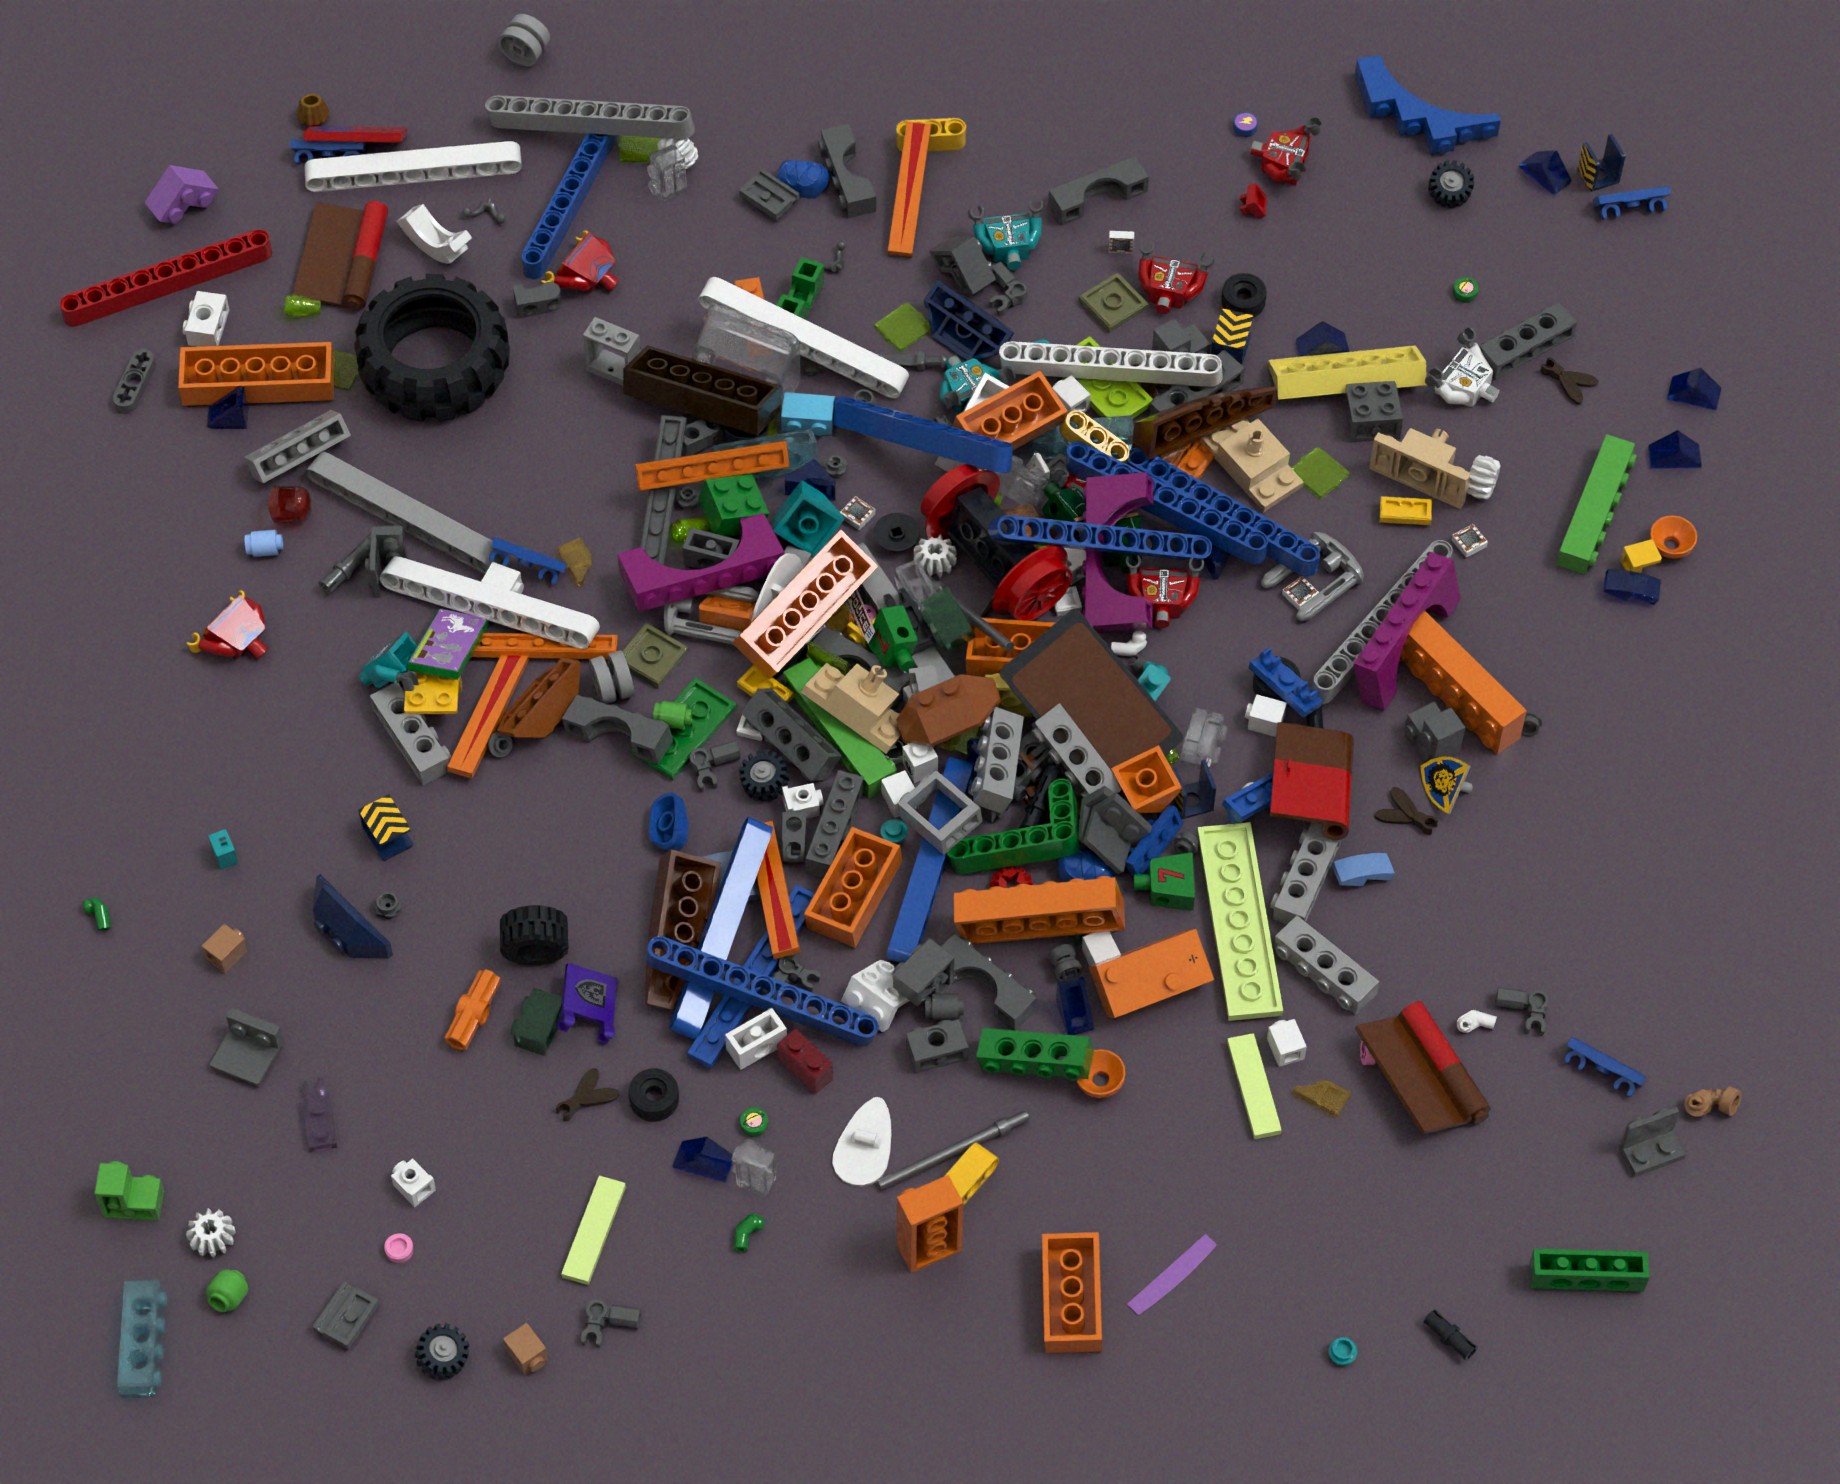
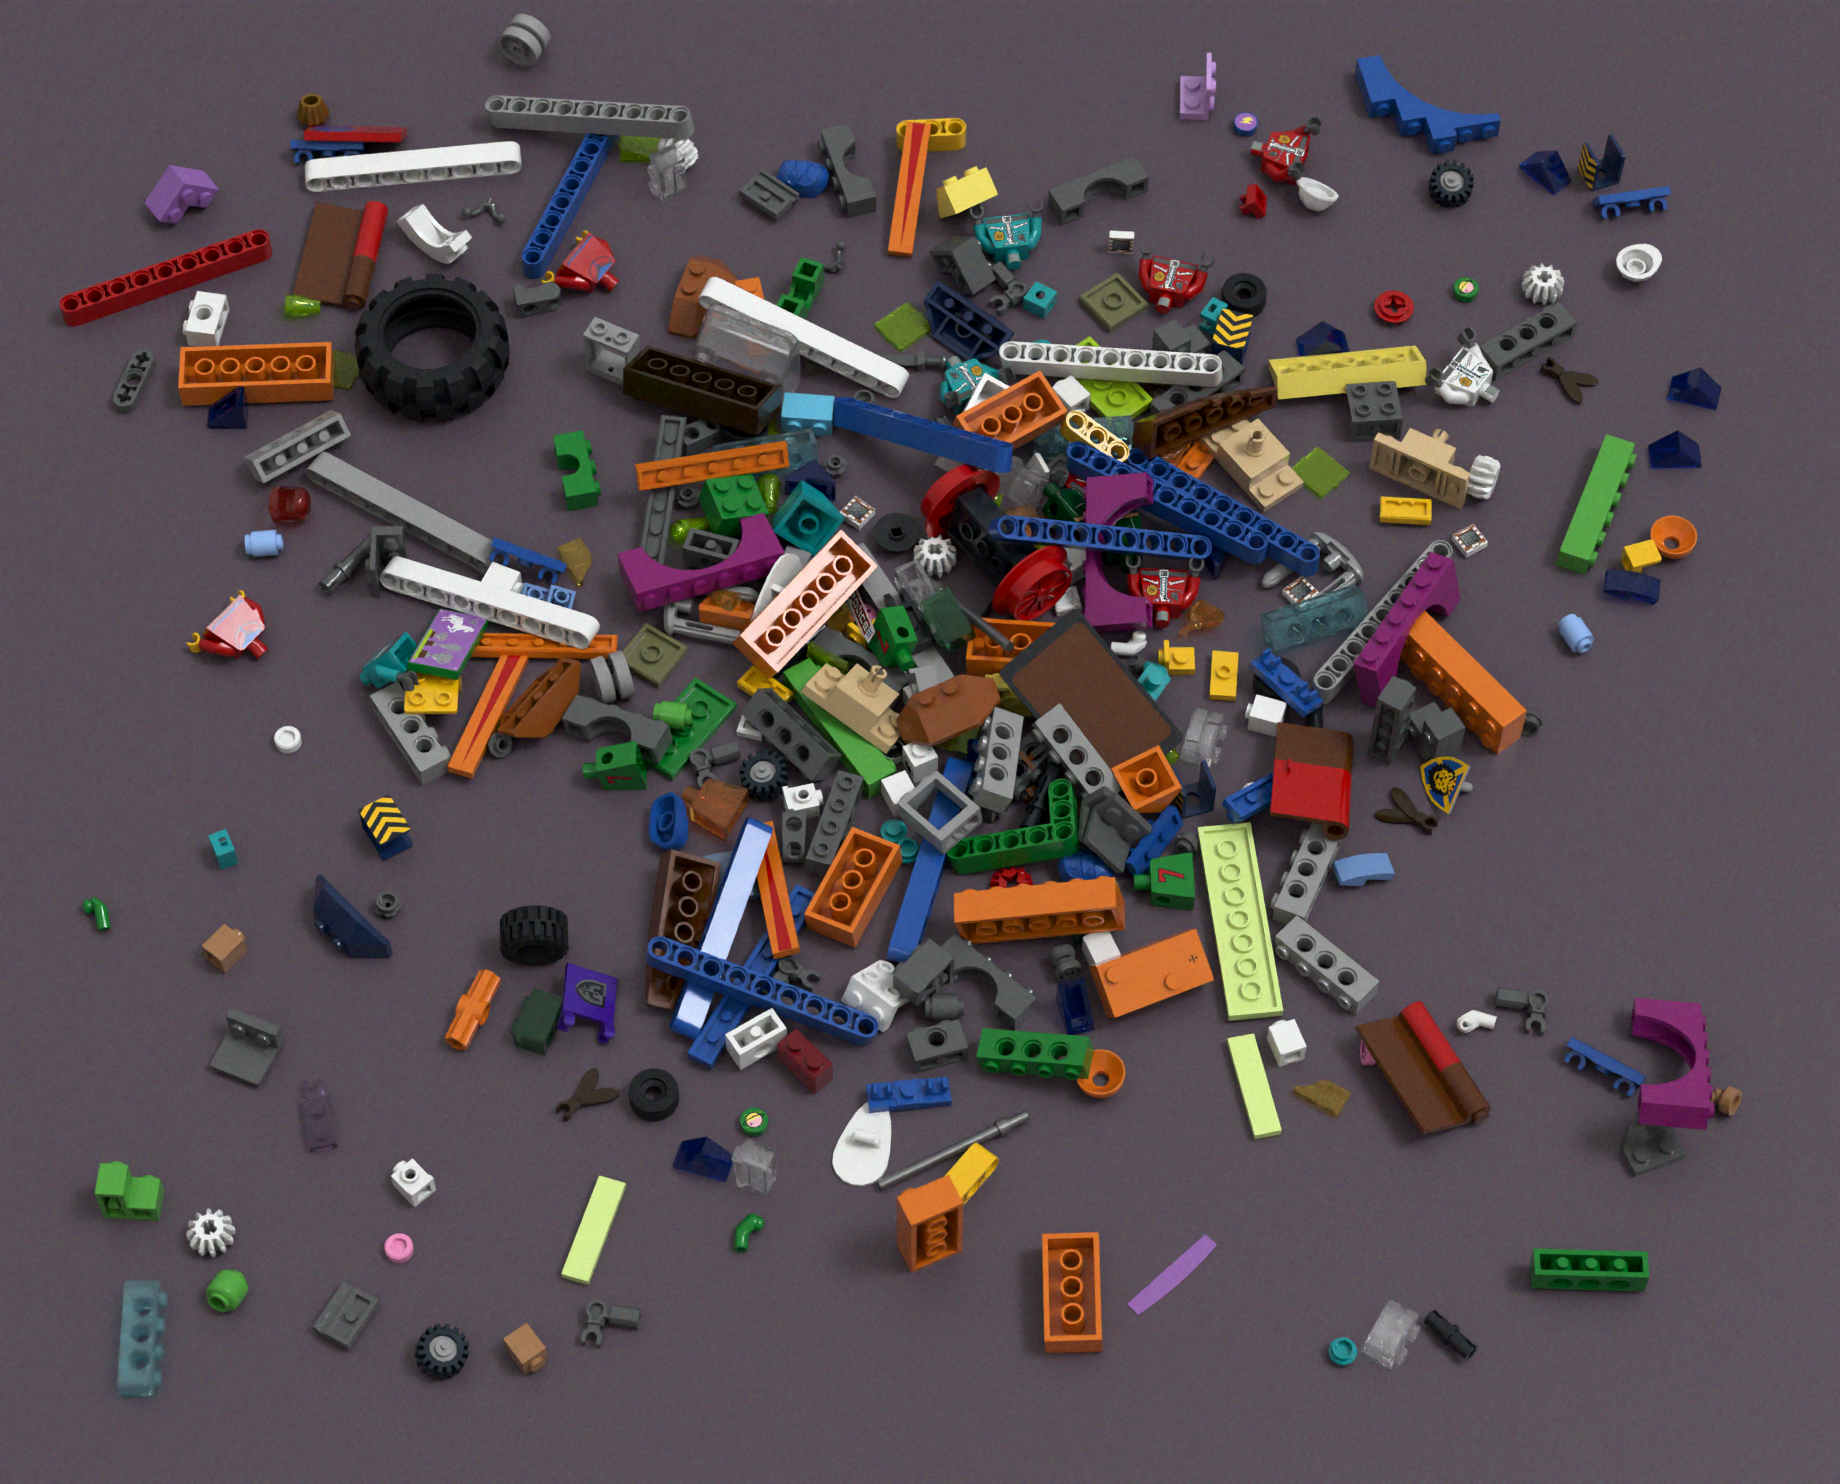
none -> white tile [274,726,302,753]
none -> medium blue slope [522,583,576,610]
none -> green arch [553,430,601,511]
none -> green torso [583,741,647,790]
none -> dark orange wedge [668,255,737,339]
none -> clear orange torso [681,779,749,842]
none -> clear yellow tile [710,590,741,611]
none -> clear neon green cone [756,474,782,513]
none -> blue plate [866,1077,952,1113]
none -> teal plate [897,838,920,864]
none -> light yellow slope [936,166,998,218]
none -> teal piece [1023,281,1057,319]
none -> yellow bracket [1158,640,1195,675]
none -> clear orange piece [1178,599,1225,637]
none -> lavender bracket [1180,53,1216,120]
none -> teal piece [1199,297,1228,336]
none -> yellow plate [1209,651,1239,701]
none -> clear light blue brick [1260,584,1368,652]
none -> white piece [1296,177,1339,211]
none -> clear brick [1361,1300,1421,1371]
none -> dark grey brick [1367,676,1416,766]
none -> red gear [1374,290,1414,325]
none -> white gear [1521,263,1564,305]
none -> light blue brick [1558,614,1594,653]
none -> white piece [1616,244,1662,282]
none -> magenta arch [1631,998,1714,1130]

